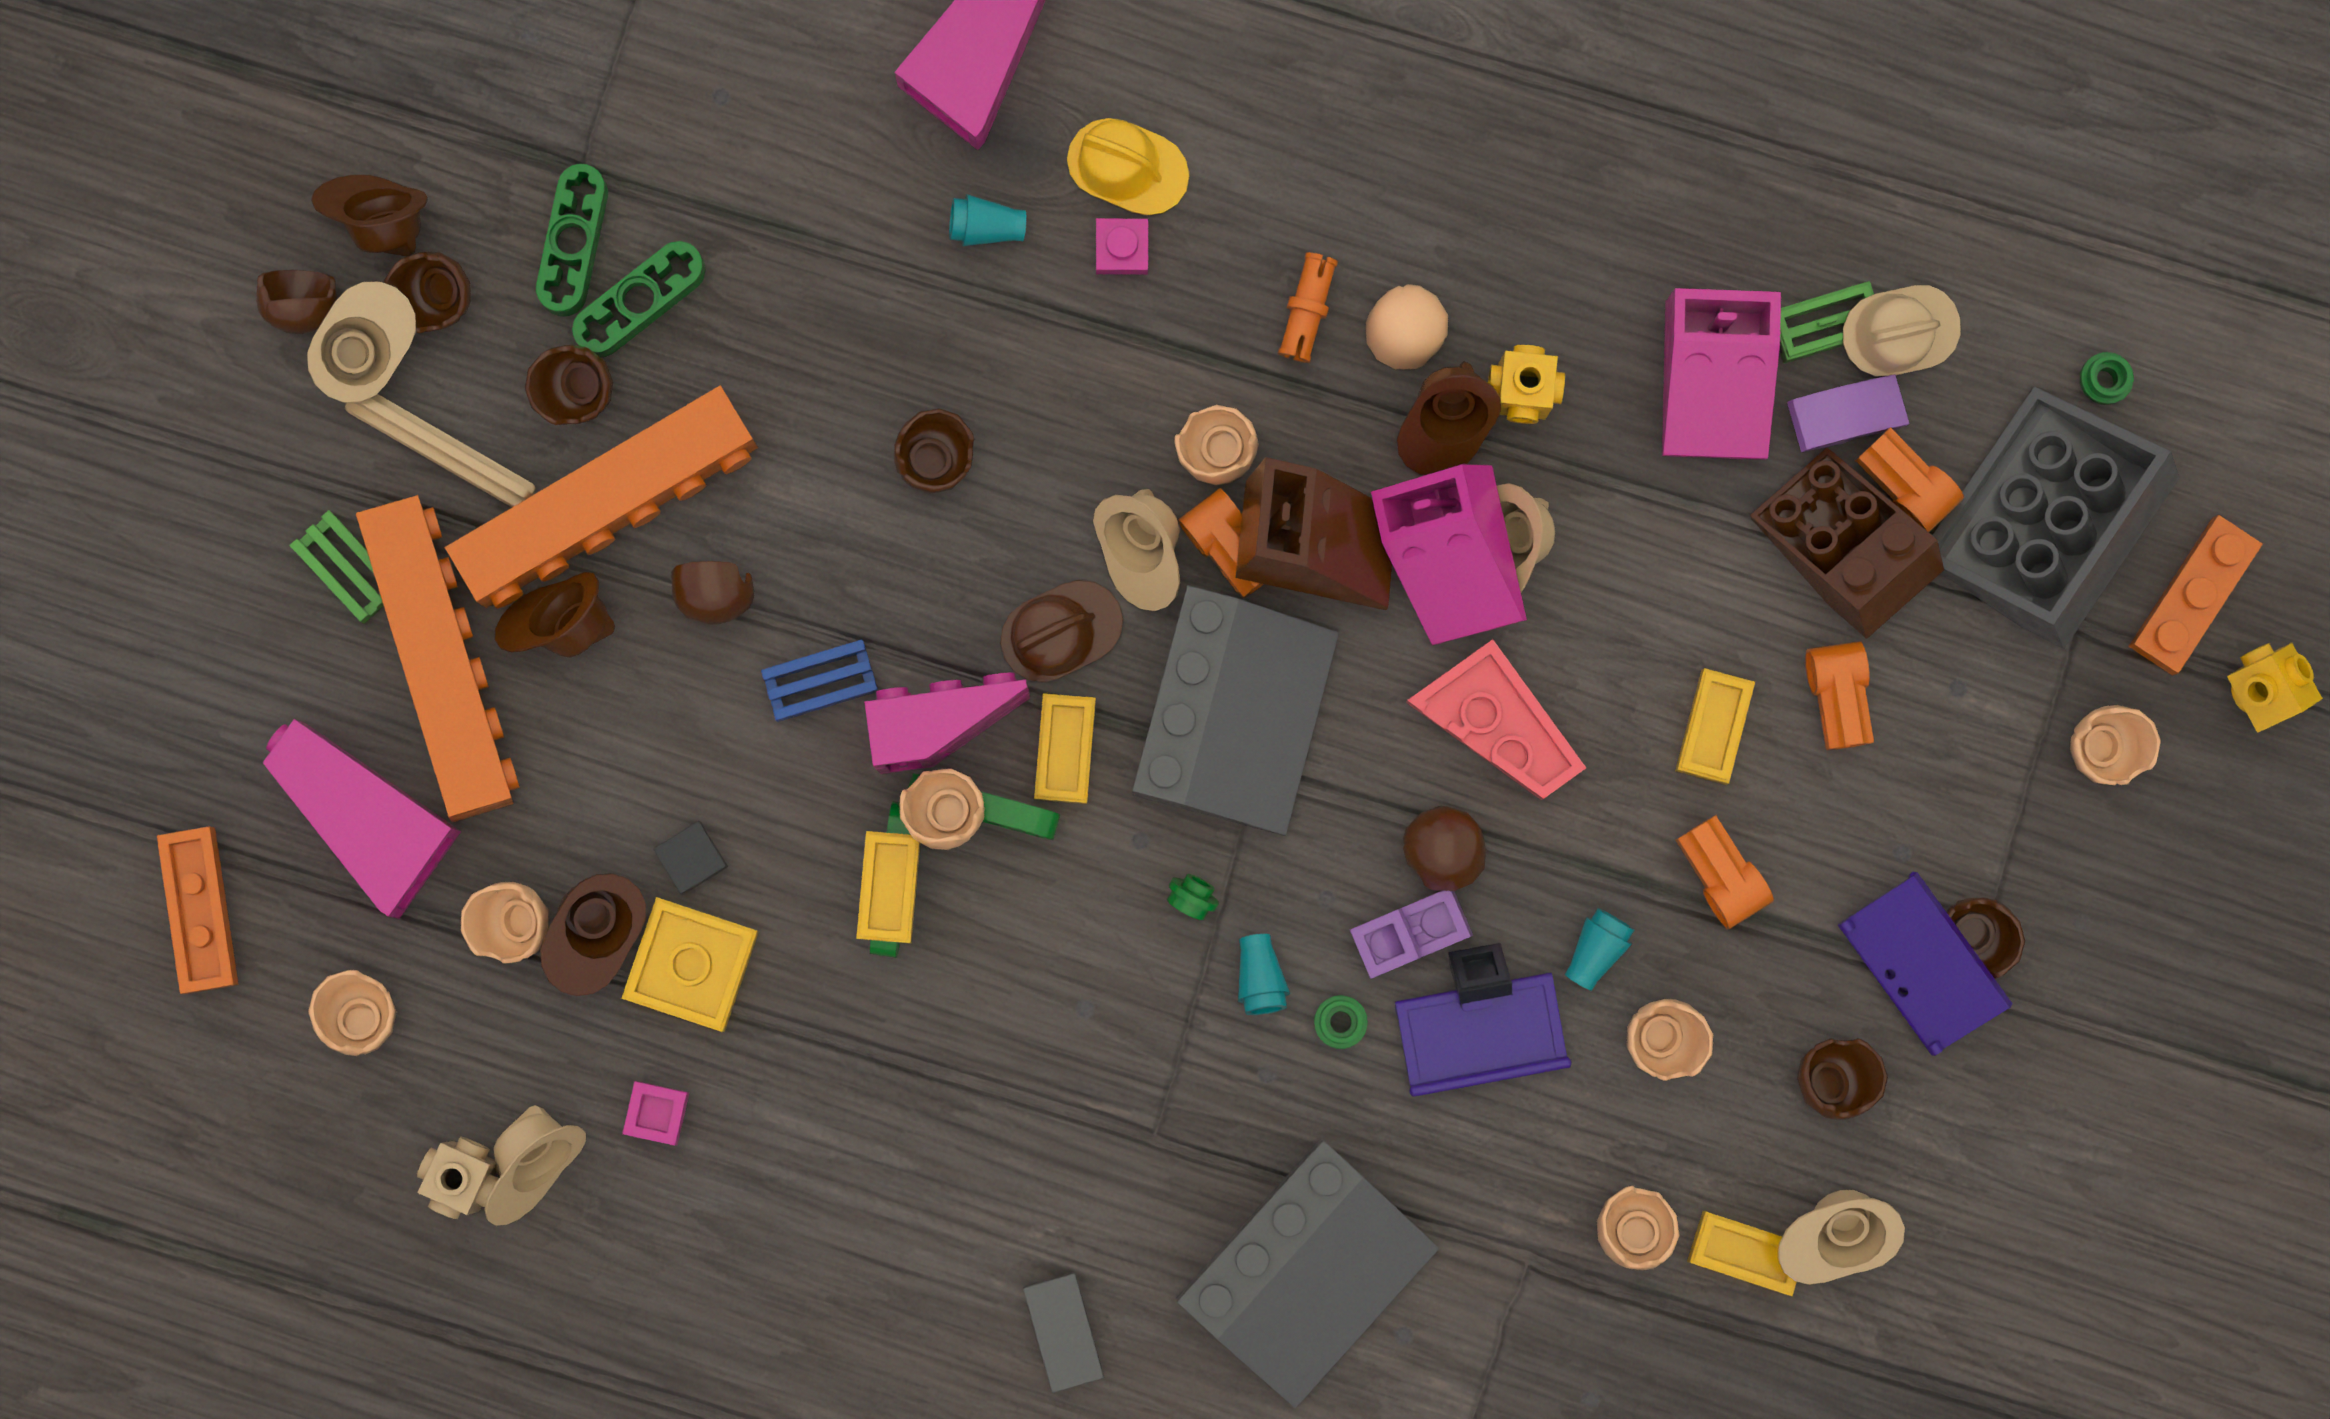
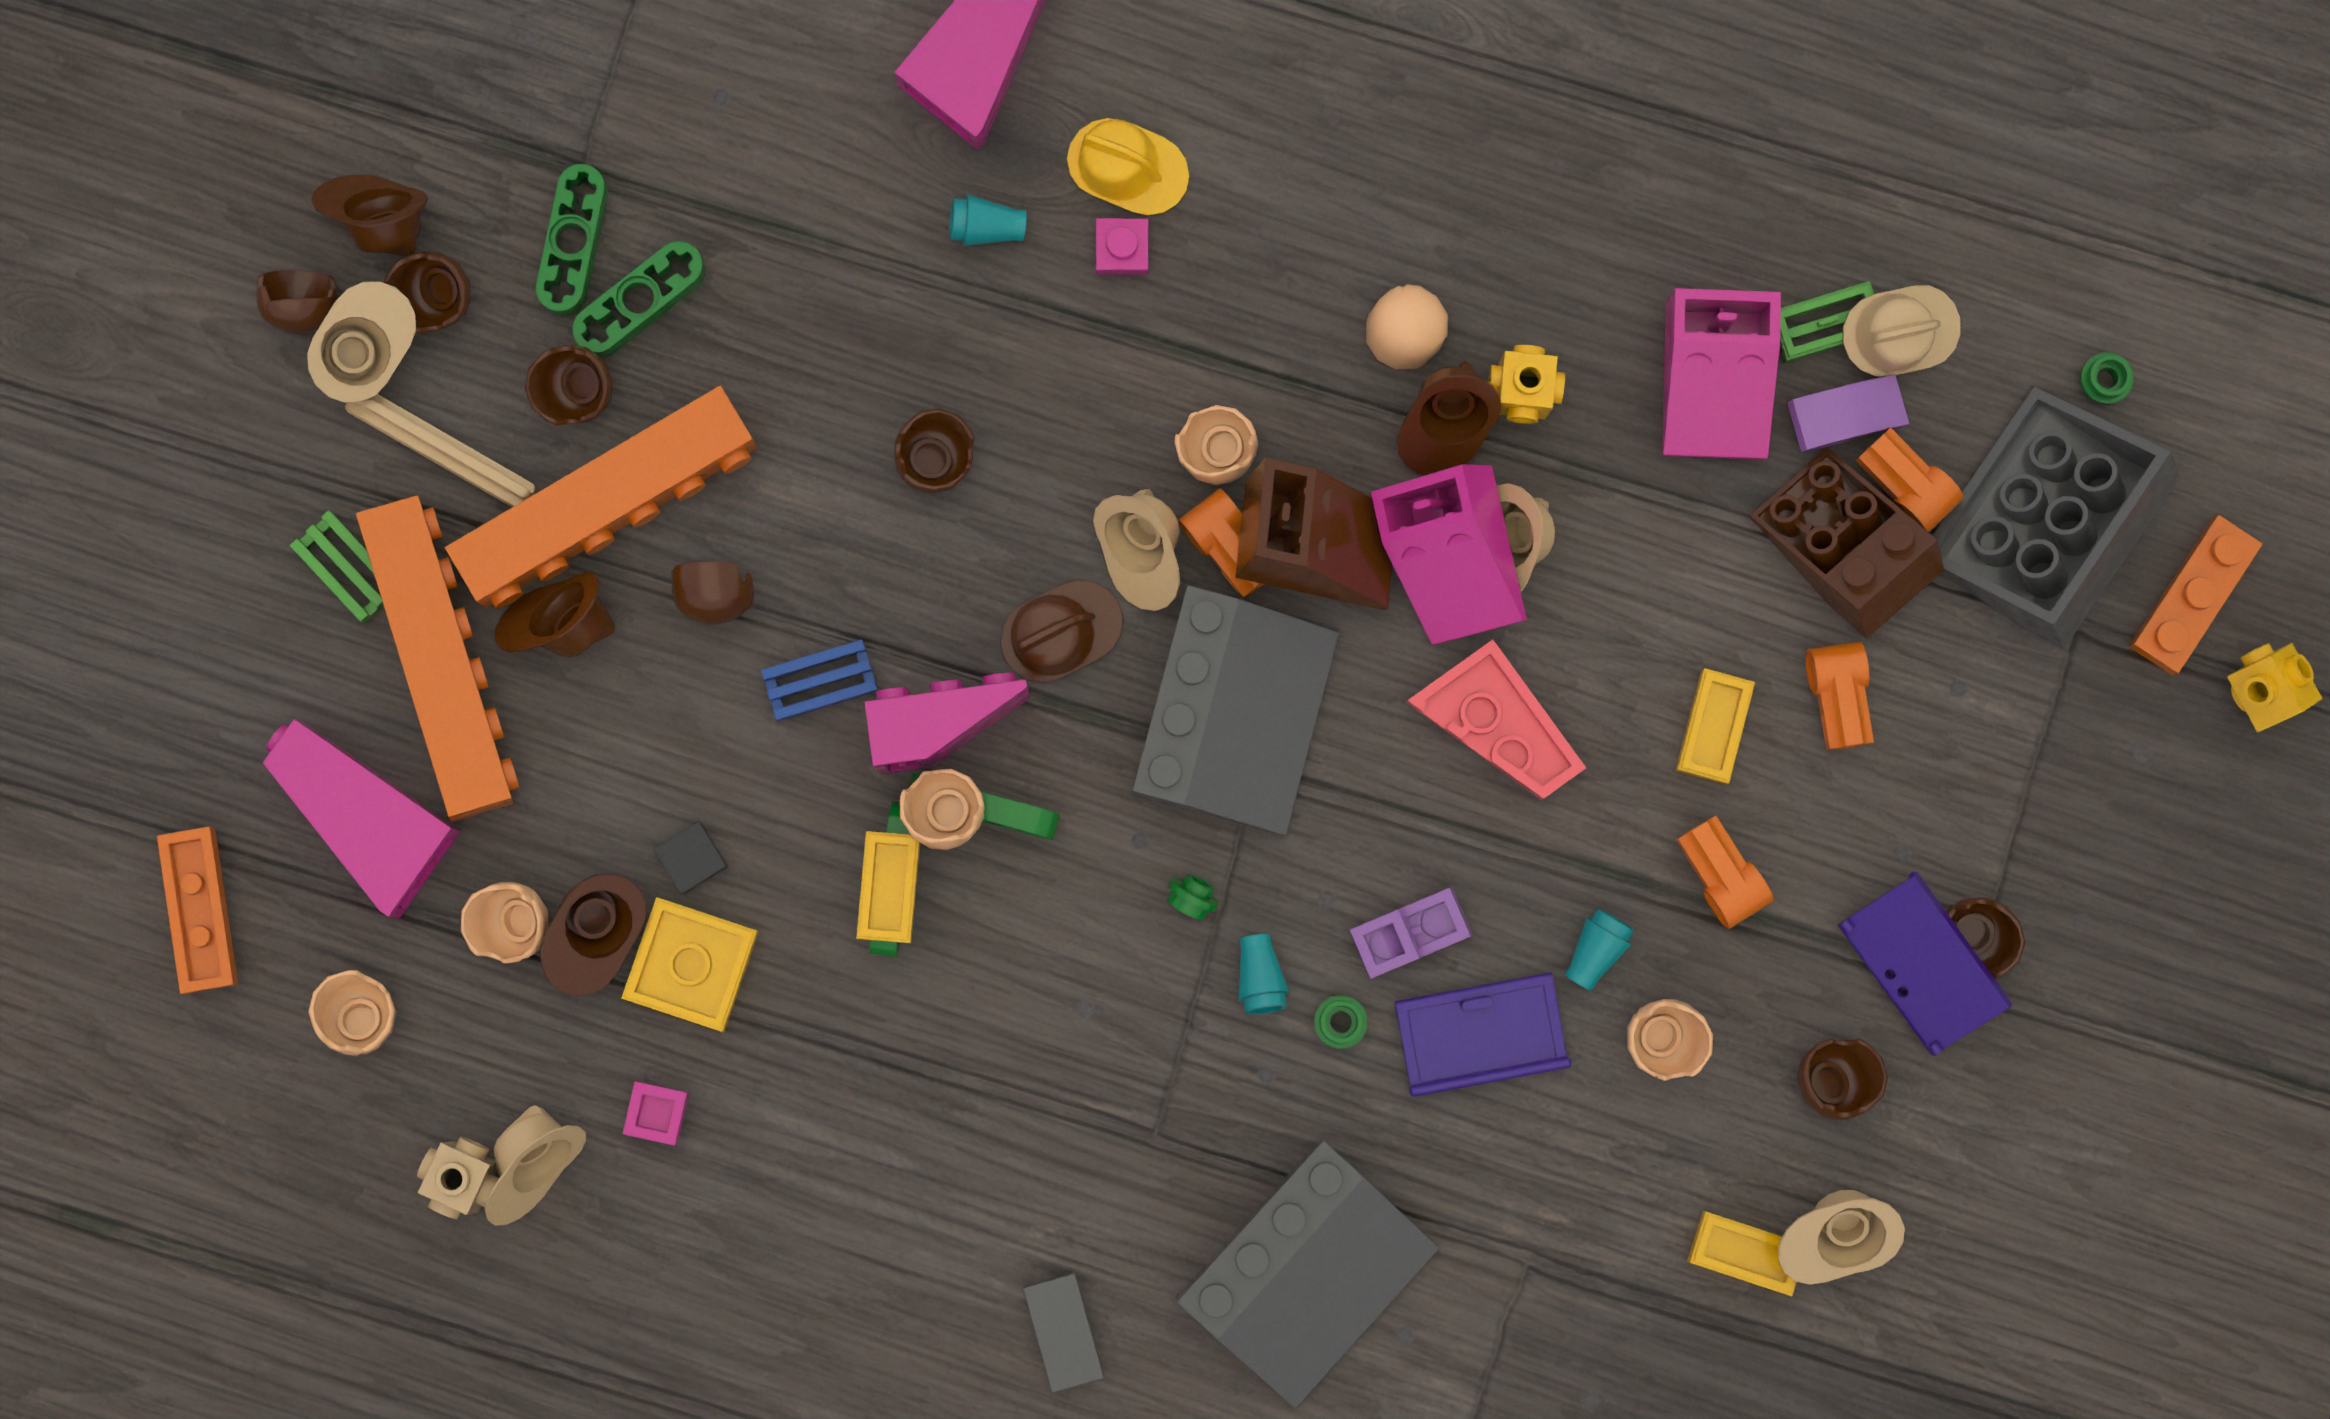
yellow tile [1034,693,1096,804] -> none
orange pin [1278,252,1338,363] -> none
reddish brown hair [1403,806,1486,891] -> none
black tile [1448,943,1513,1004] -> none
light nougat hair [1597,1185,1680,1270] -> none
light nougat hair [2070,705,2161,785] -> none

